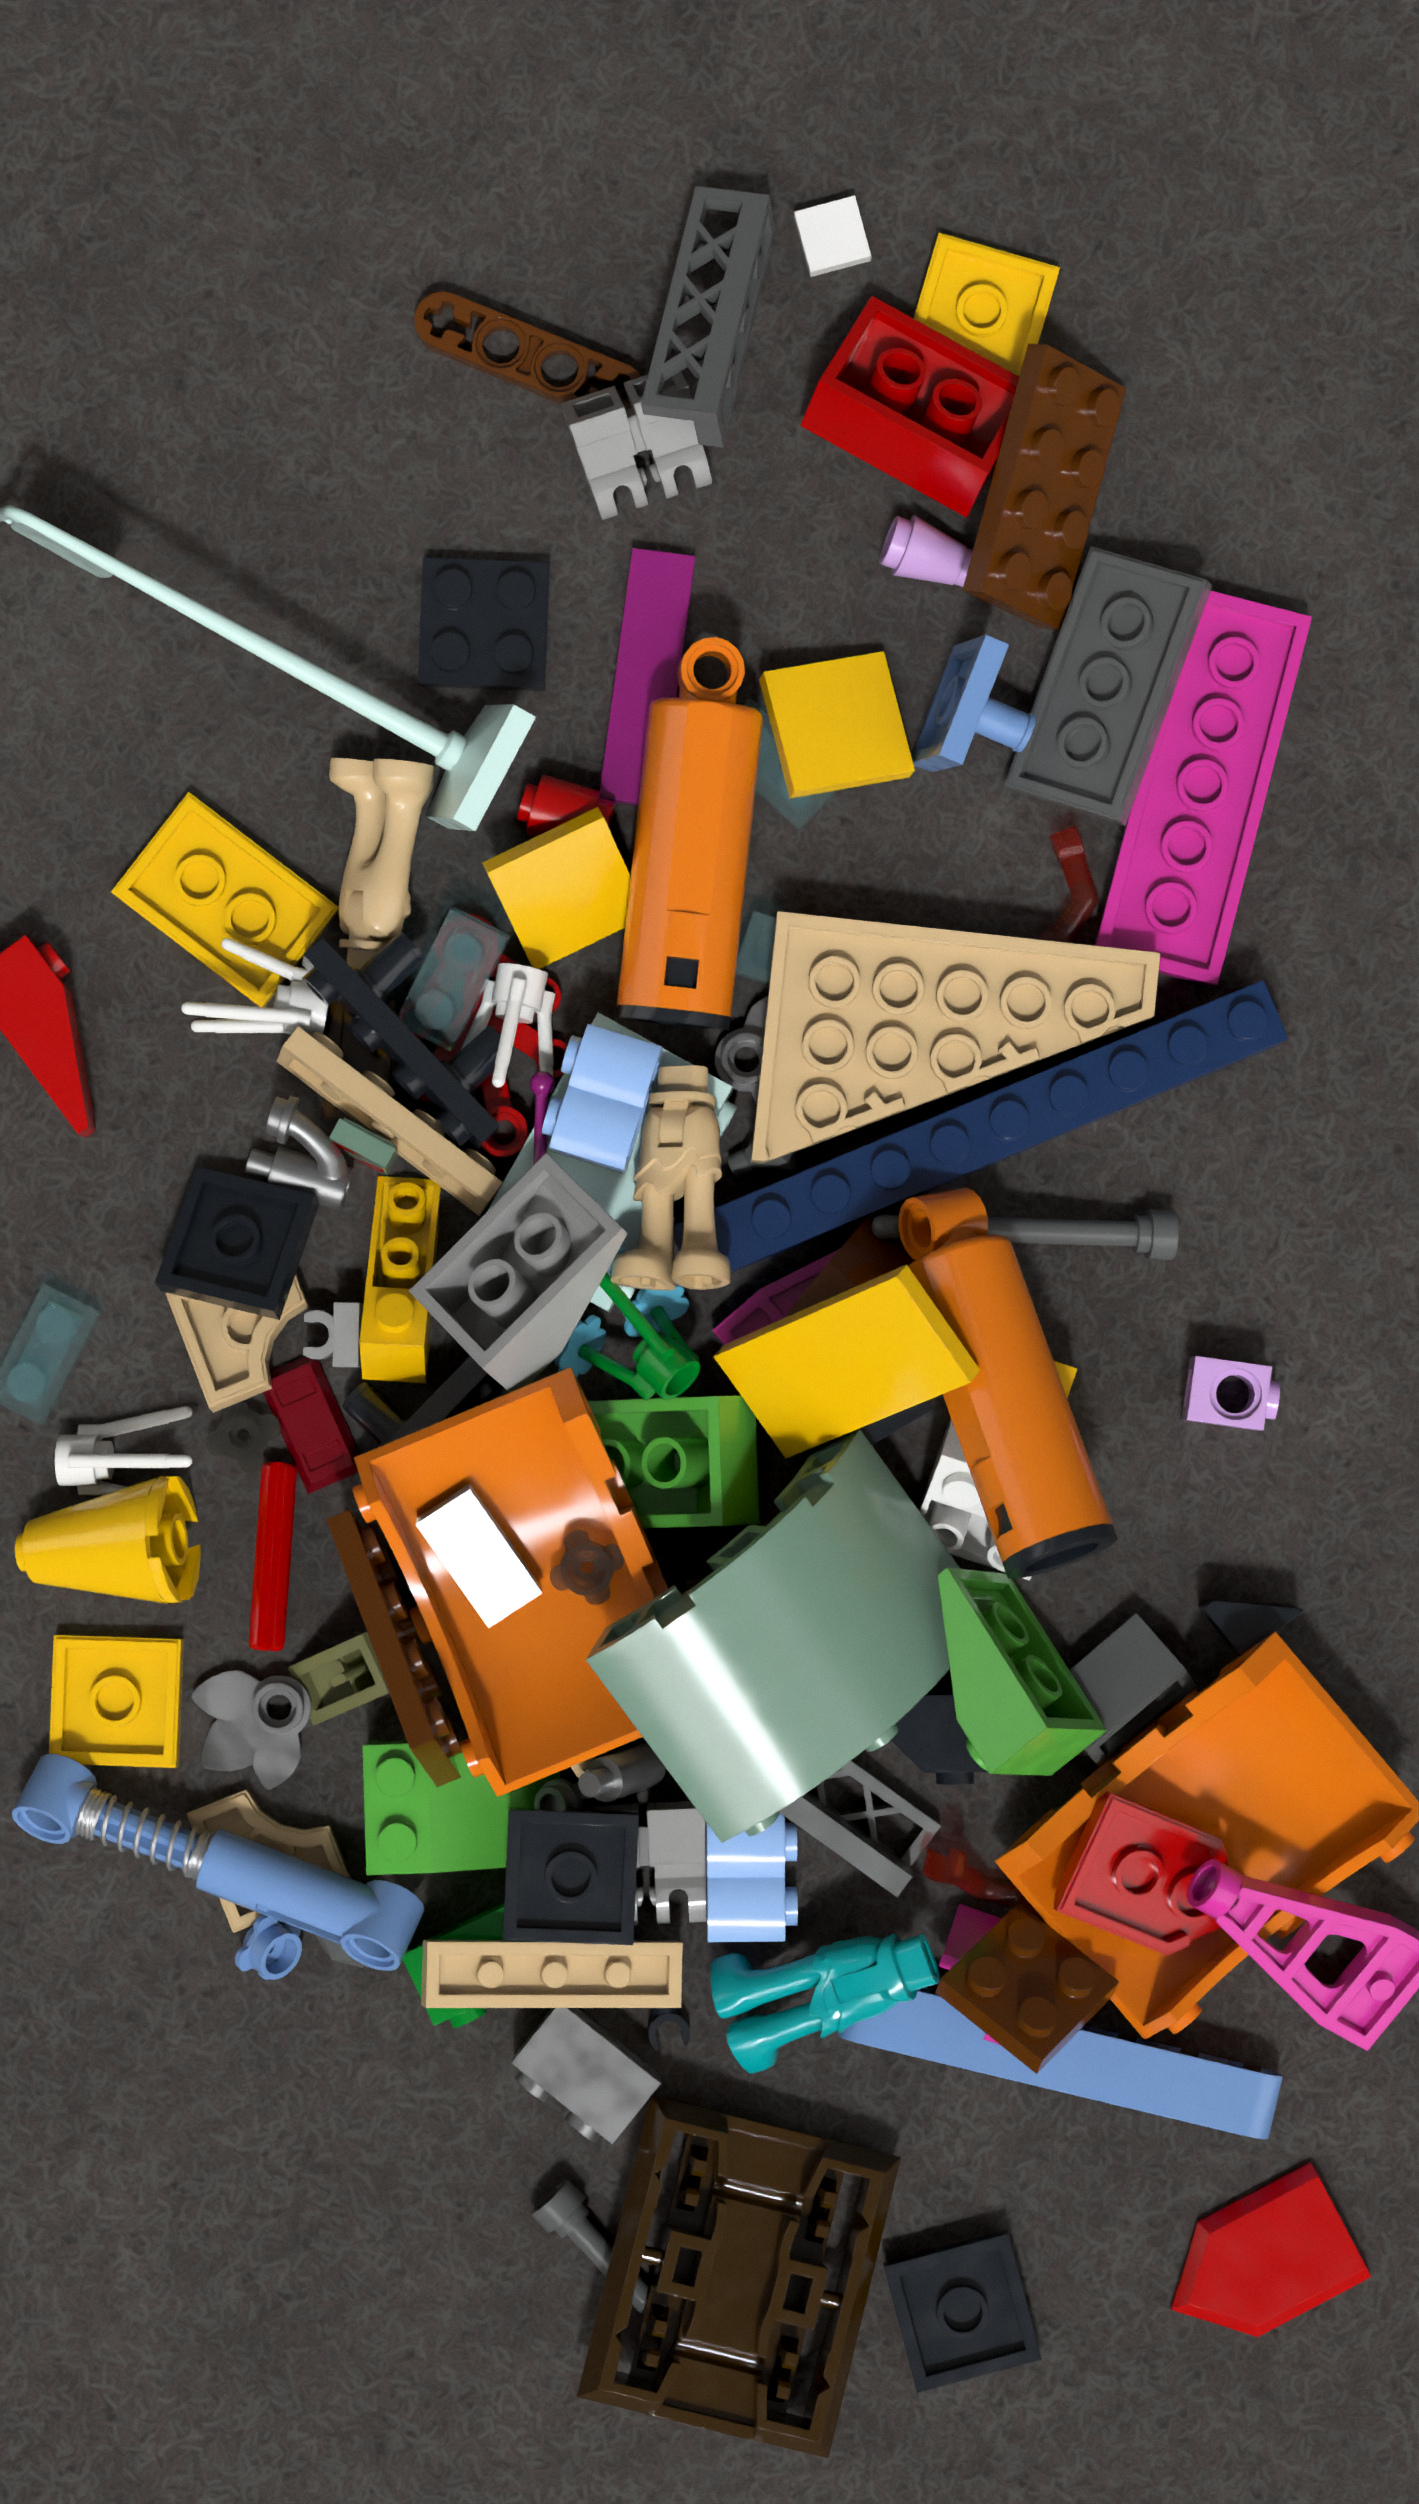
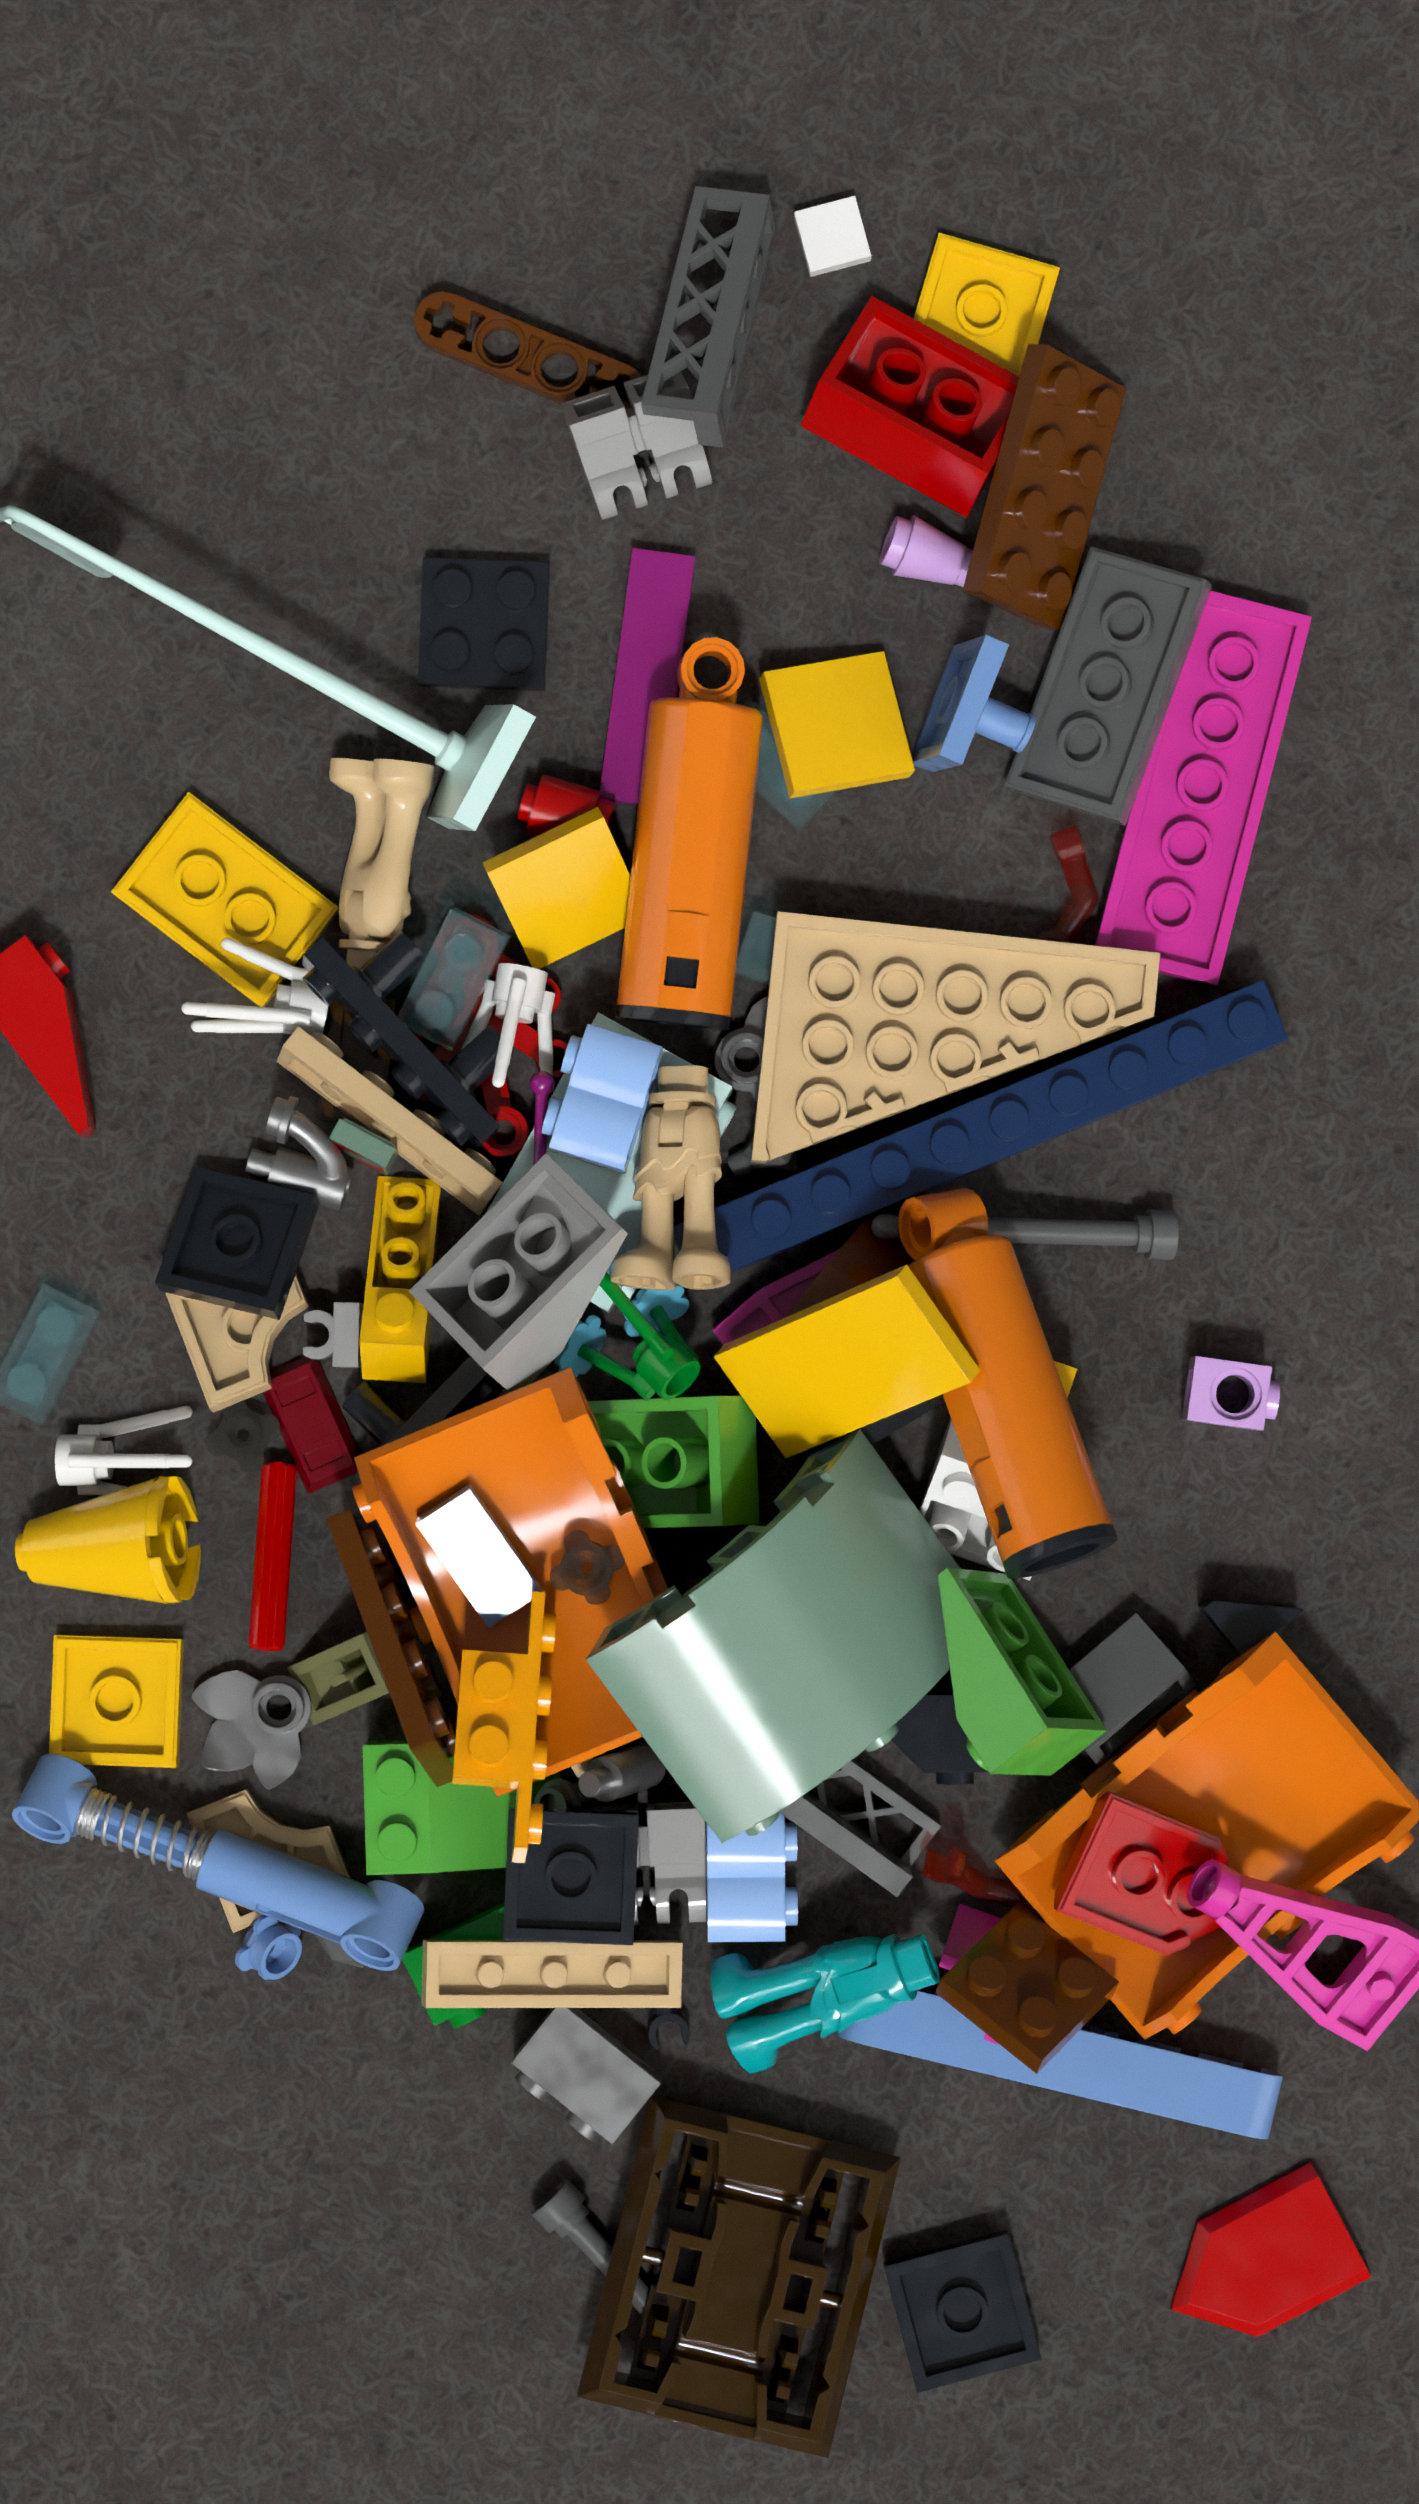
none -> light orange bracket [452,1591,556,1863]

